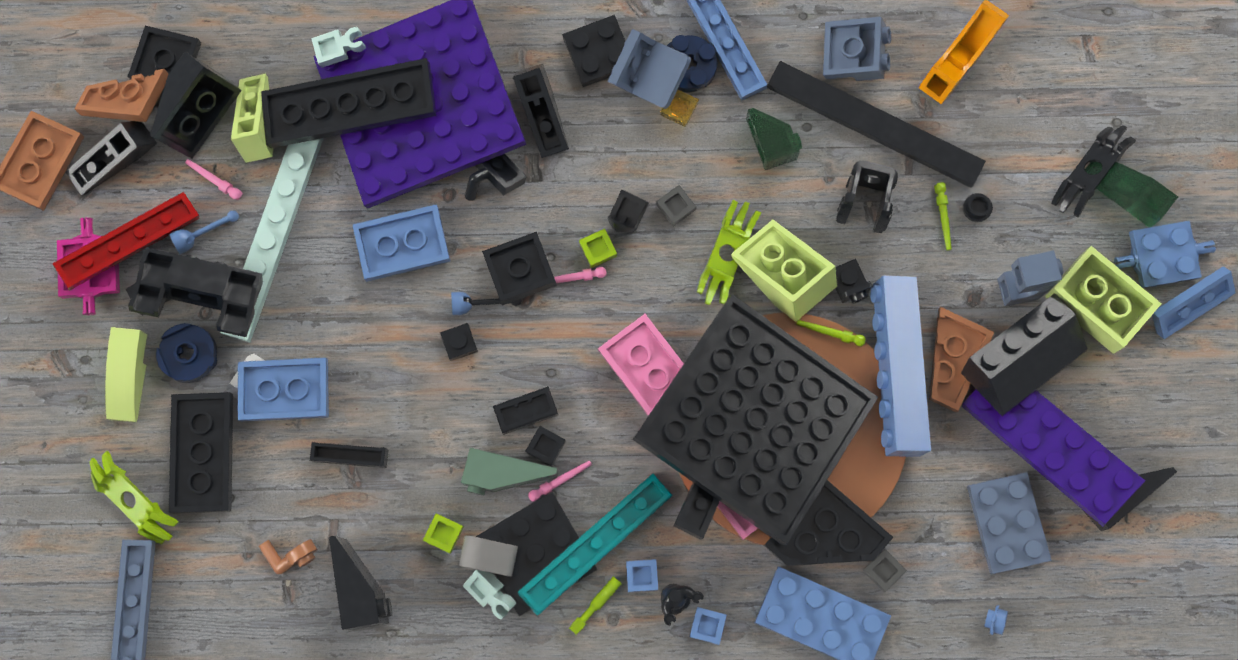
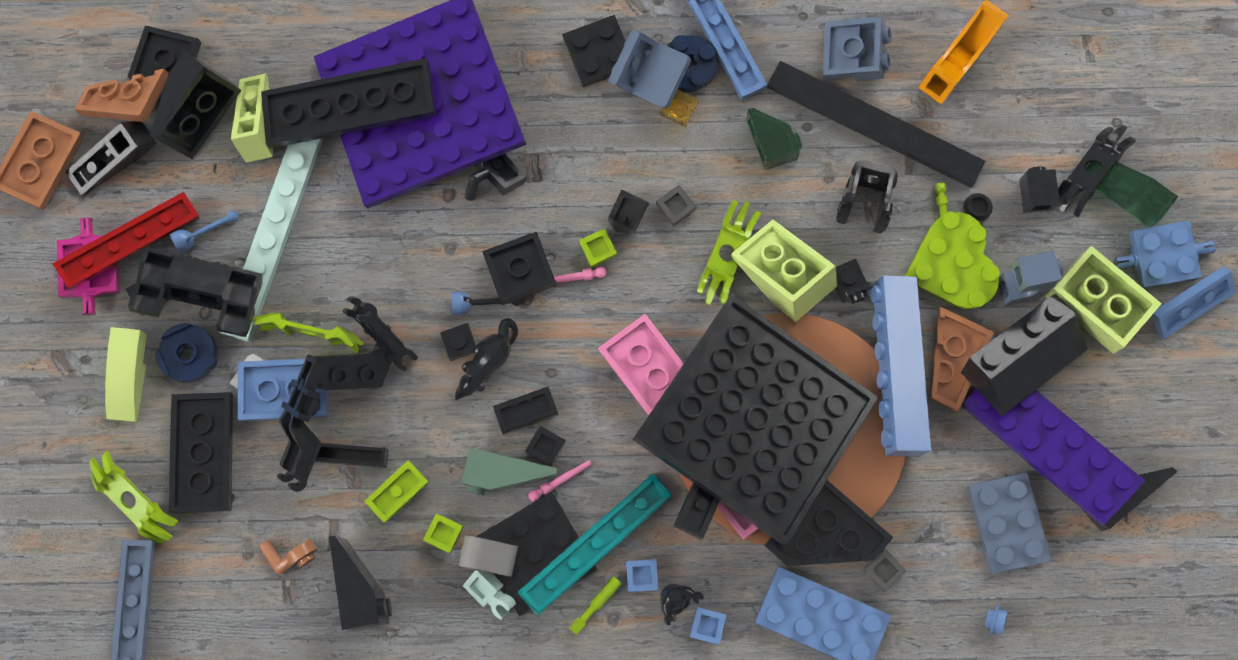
bright pink piece [185,159,243,200] -> none
light aqua plate [311,27,366,68] -> none
medium blue plate [352,204,451,282] -> none
black slope [513,63,569,158] -> none
lime piece [796,320,866,346] -> none
none -> lime piece [253,312,364,354]
none -> black piece [277,296,418,492]
none -> lime plate [364,460,430,524]
none -> black animal [455,318,518,400]
none -> lime plate [905,211,1000,310]
none -> black brick [1019,166,1060,213]

